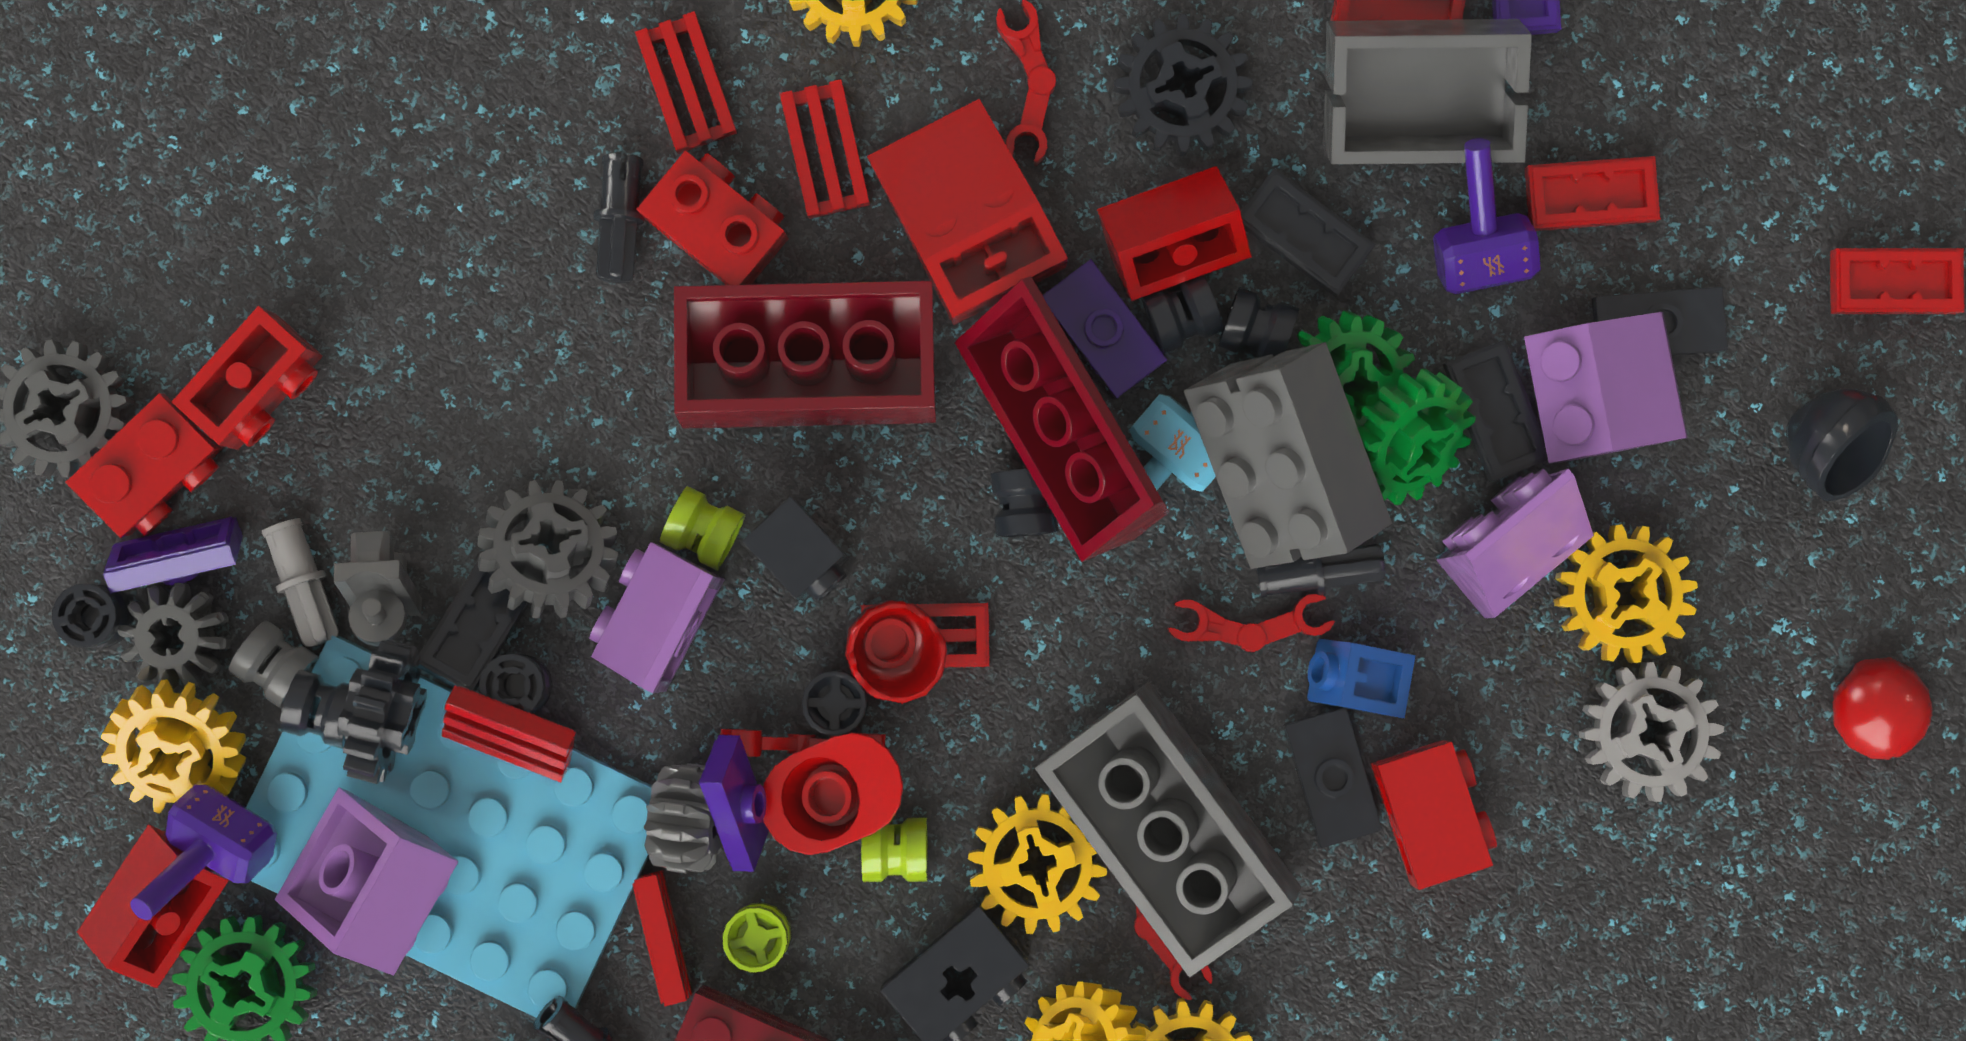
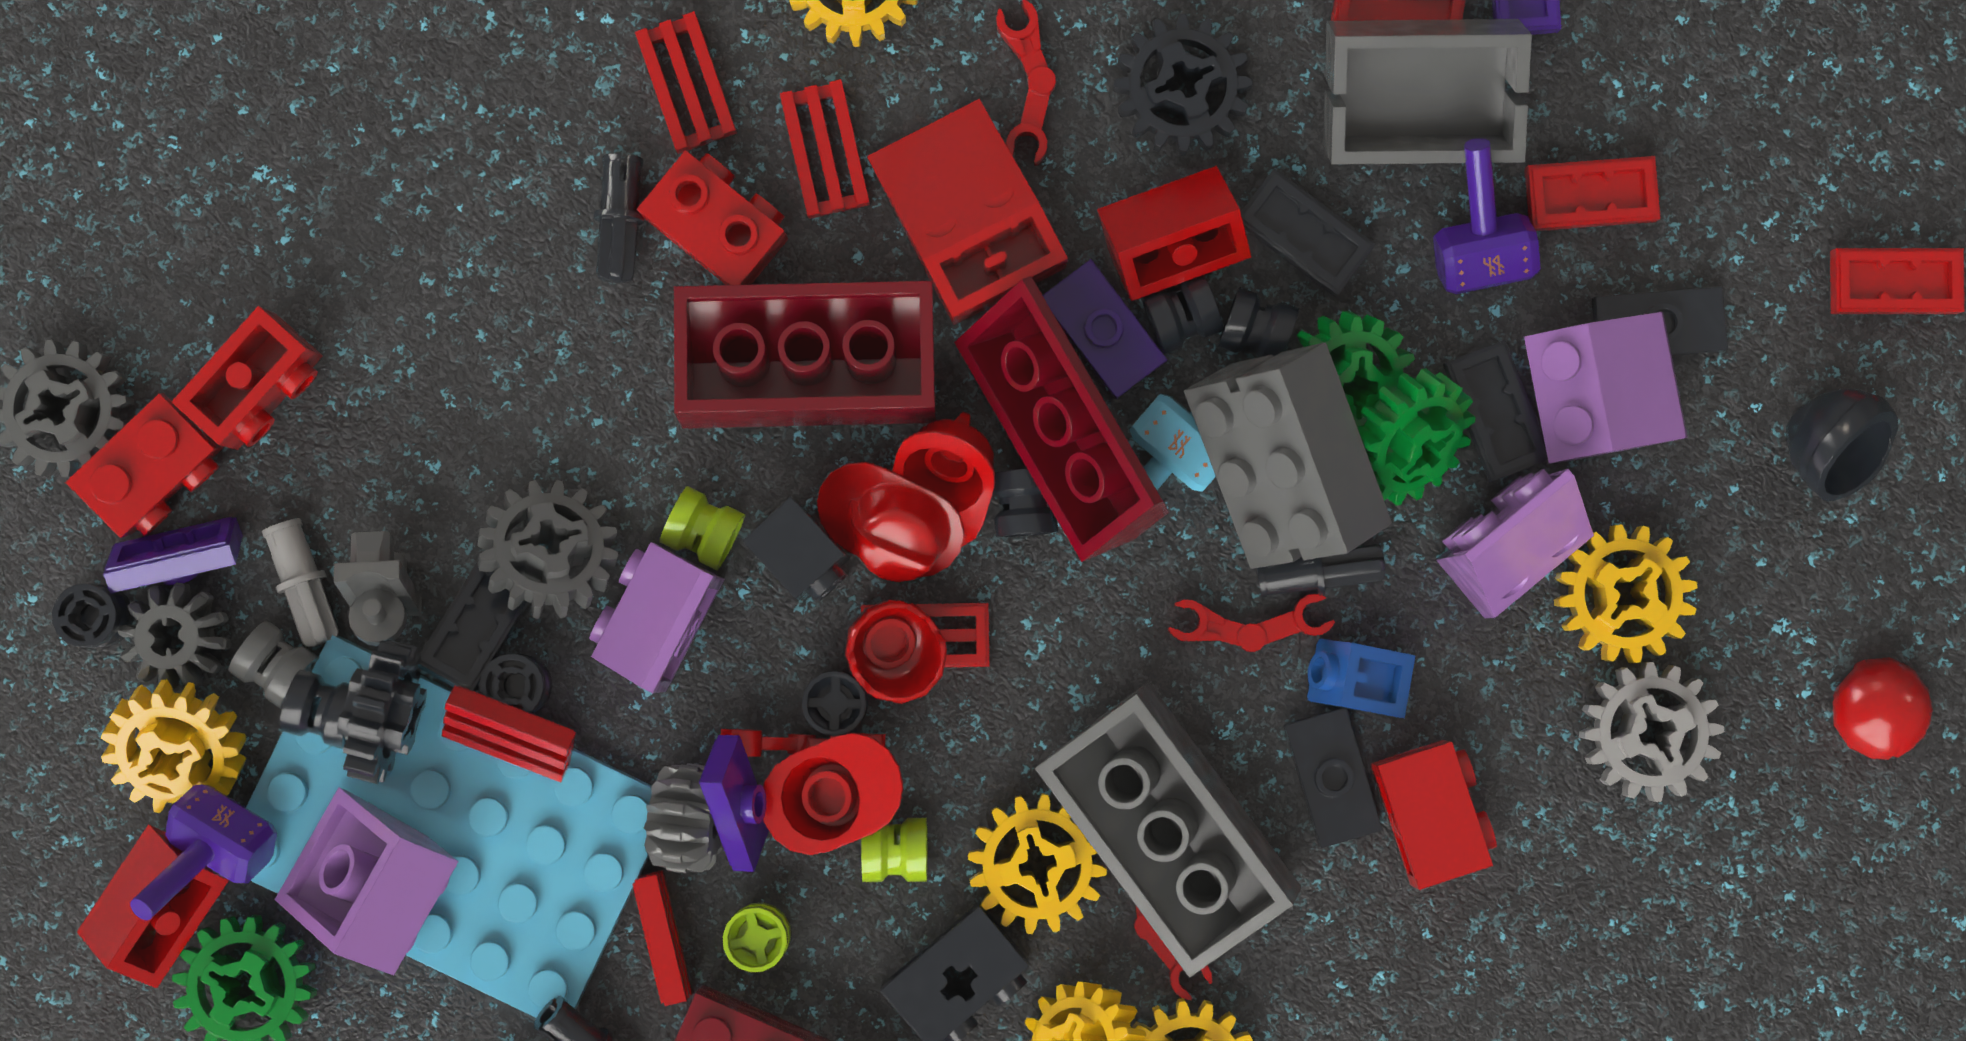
none -> red piece [817,462,964,582]
none -> red piece [892,412,995,547]

